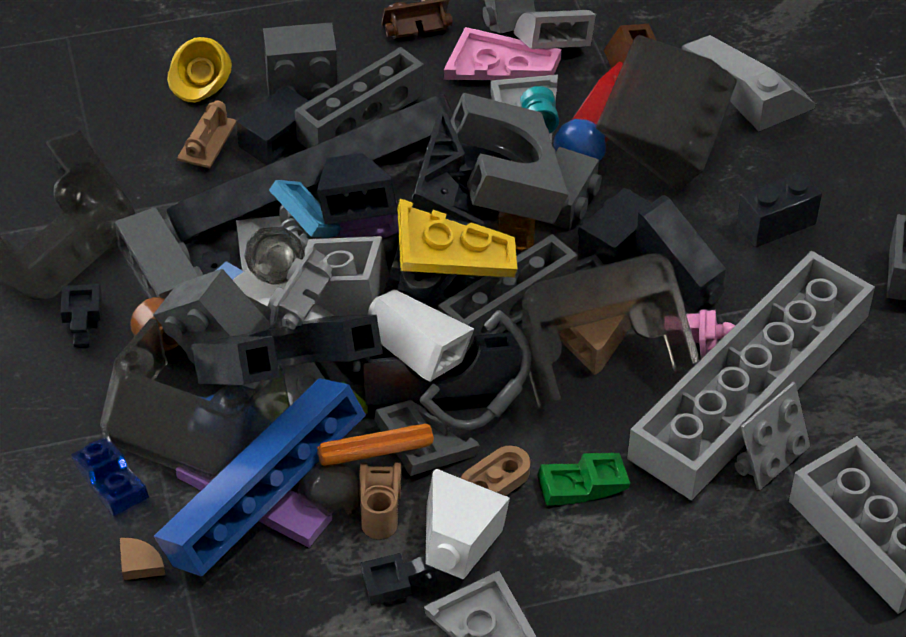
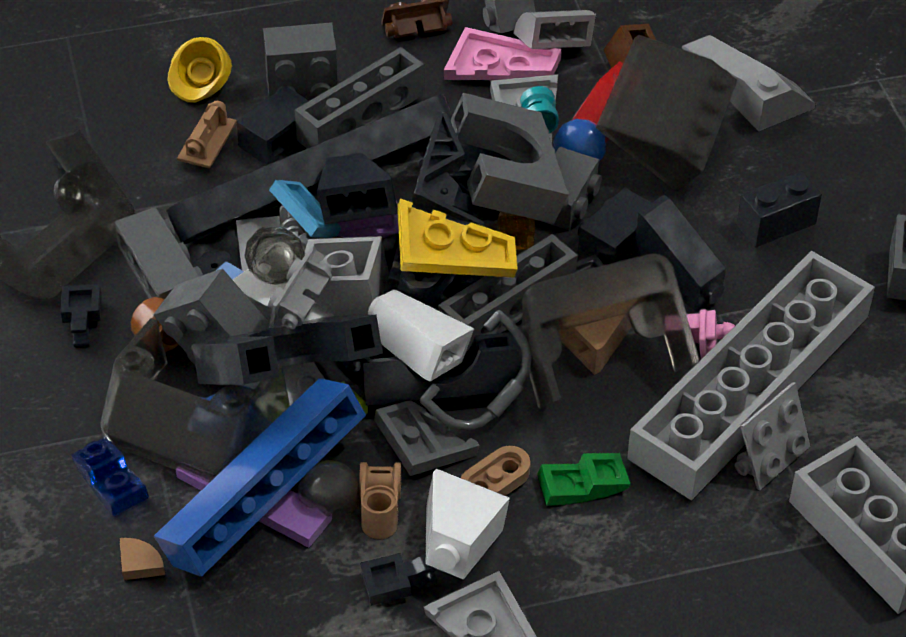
orange axle [317,423,434,466] -> none

